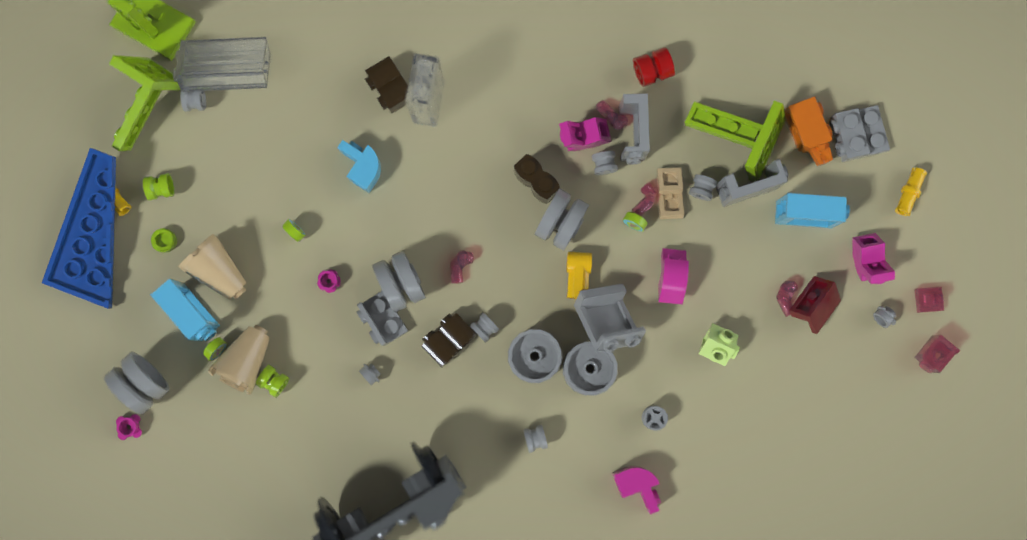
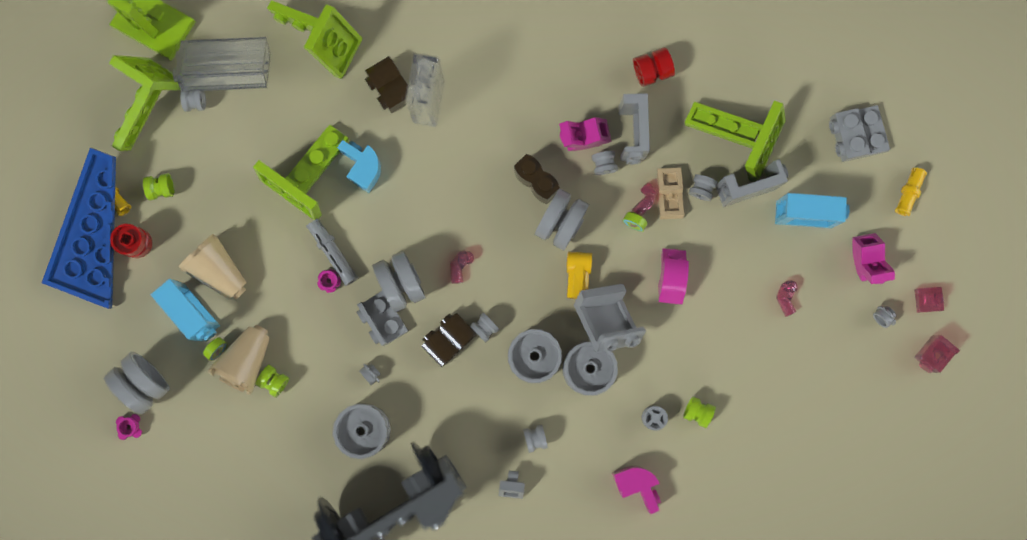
lime tile [151,228,177,253] -> none
lime tile [282,219,306,242] -> none
clear pink arm [596,100,628,130] -> none
yellowish green brick [699,323,740,366] -> none
orange hinge [784,96,833,166] -> none
dark red panel [789,276,841,334] -> none
none -> red wheel [110,223,153,258]
none -> lime piece [253,124,349,220]
none -> lime piece [267,0,363,79]
none -> light grey pin [306,219,358,286]
none -> light grey wheel [333,404,391,459]
none -> light grey tile [499,471,525,499]
none -> lime wheel [683,396,716,428]

